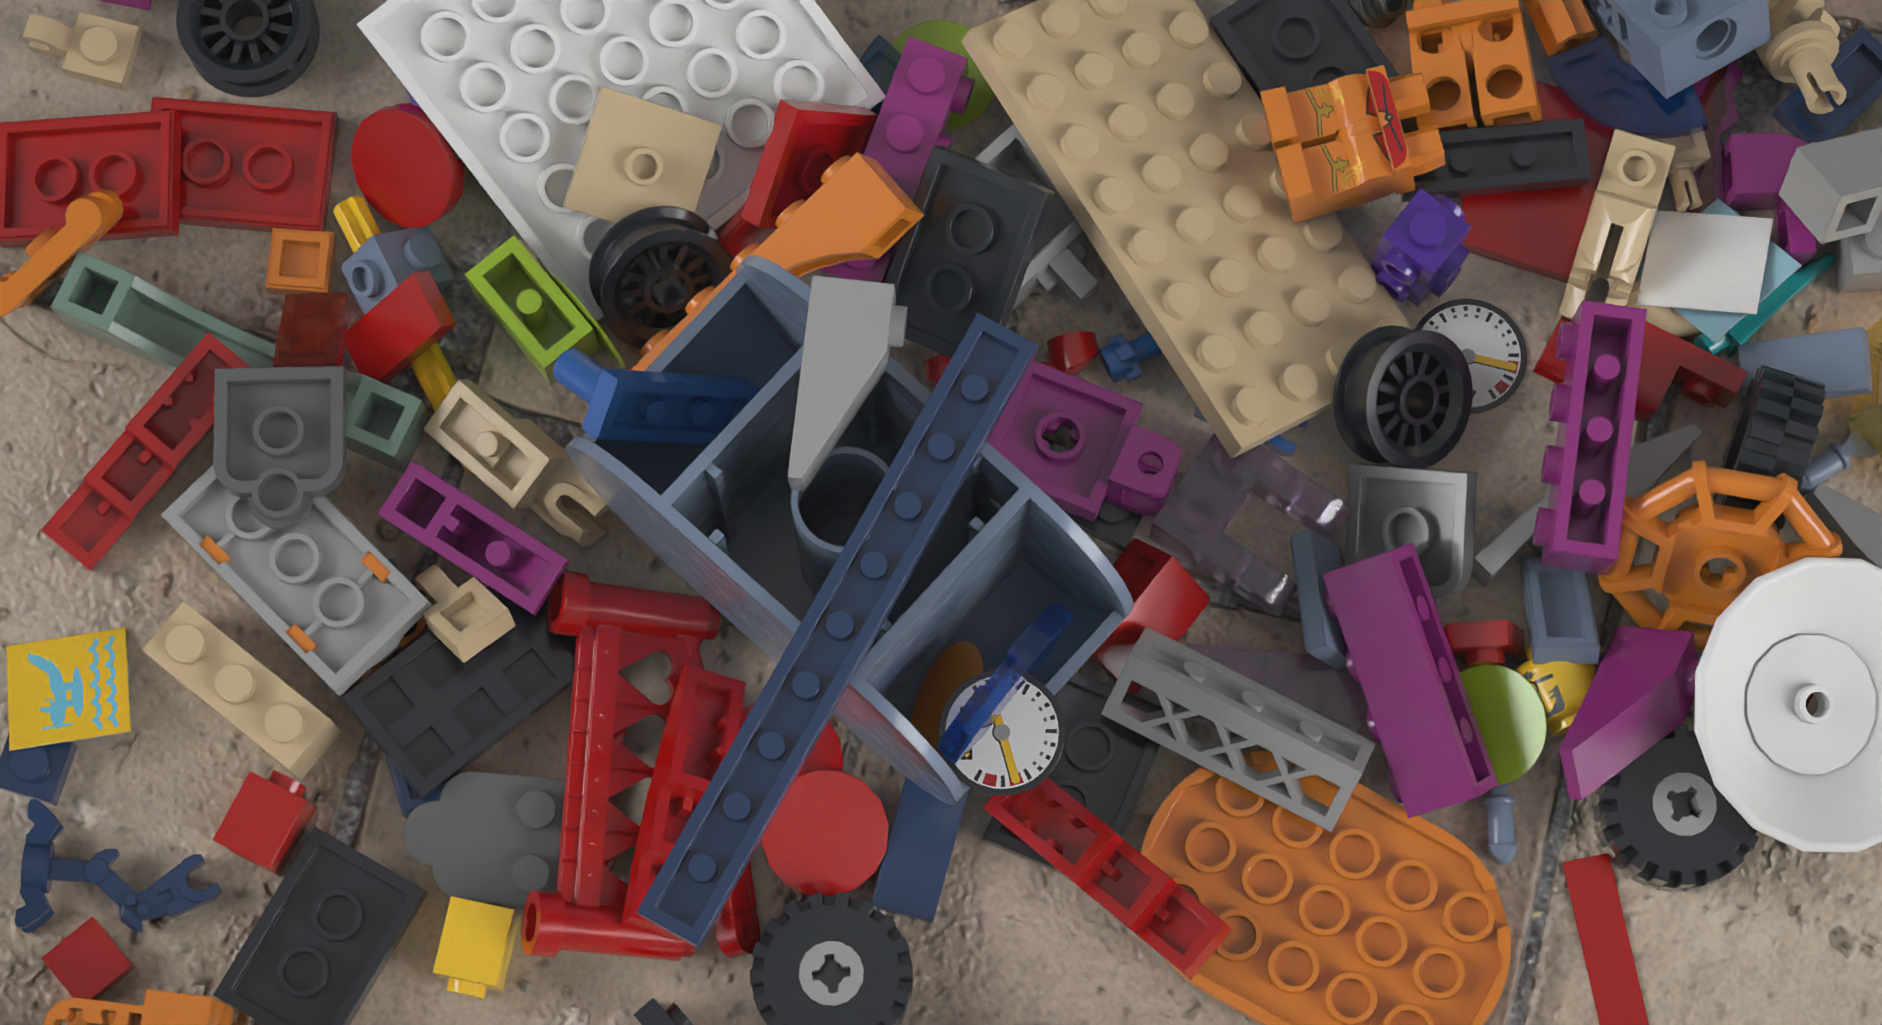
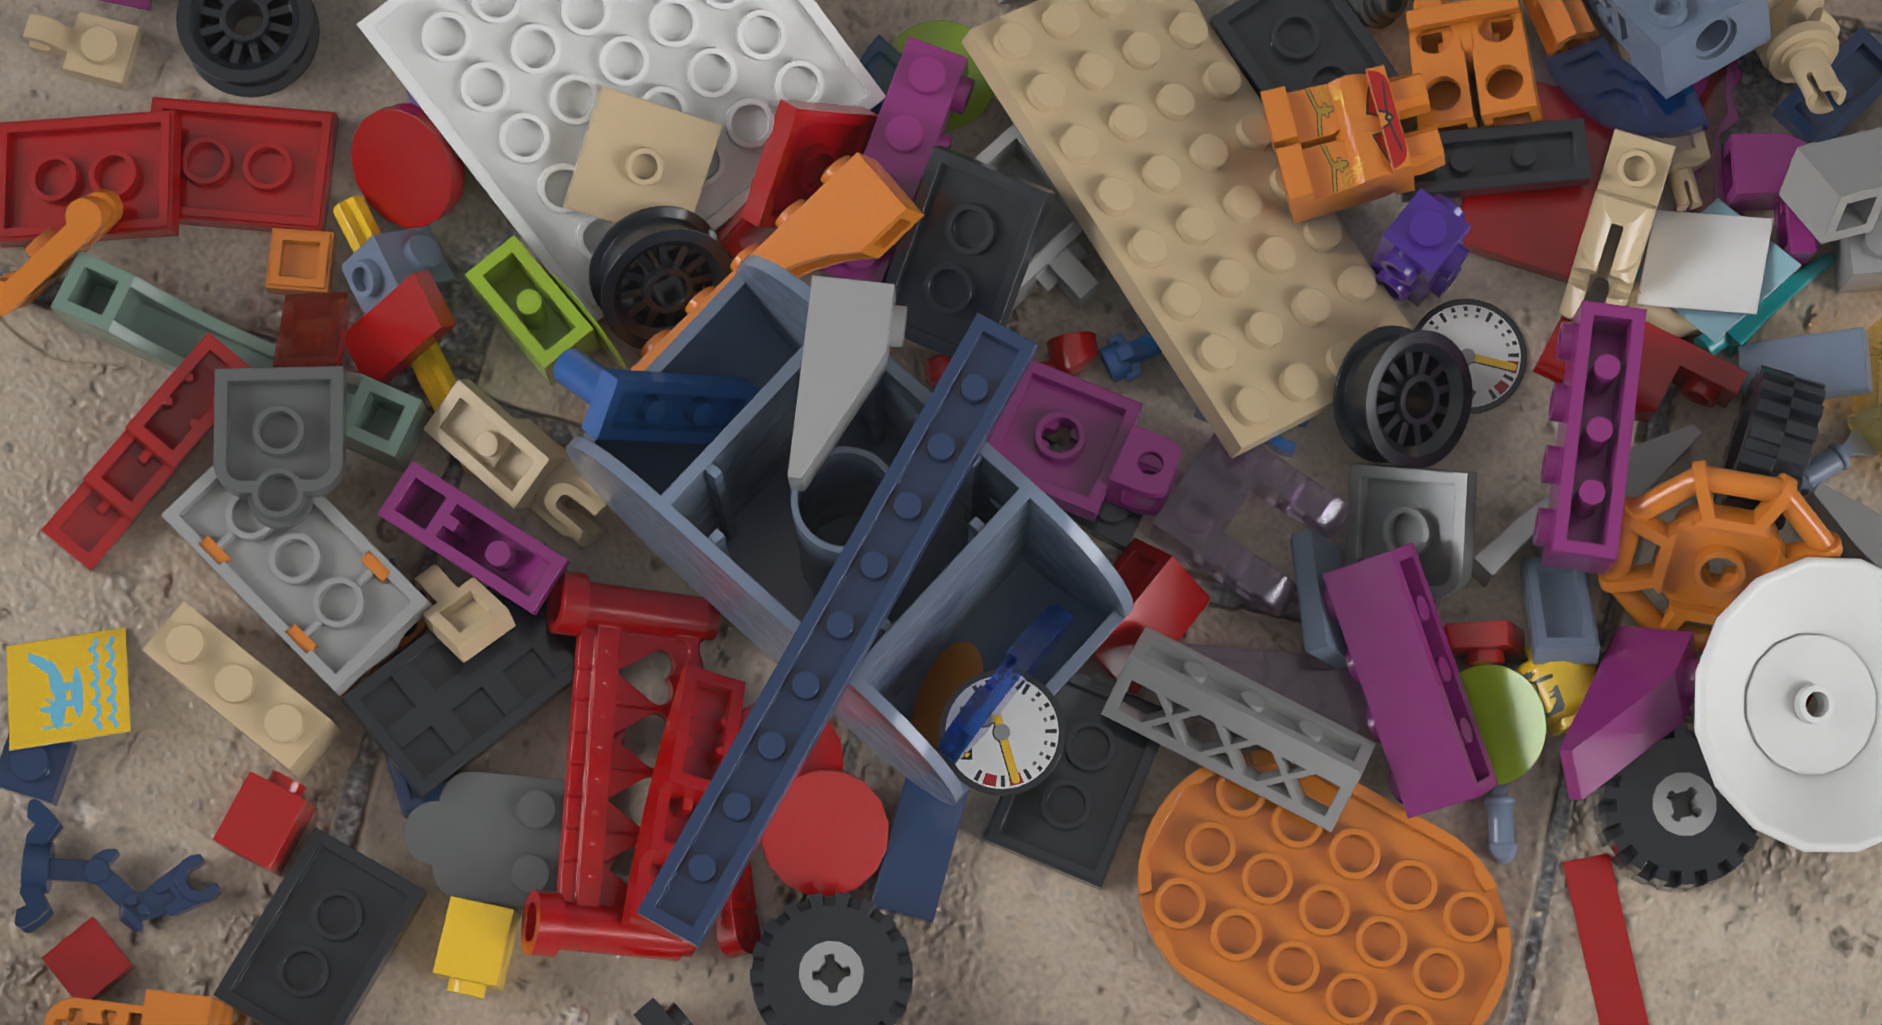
red slope [983,777,1232,979] -> none

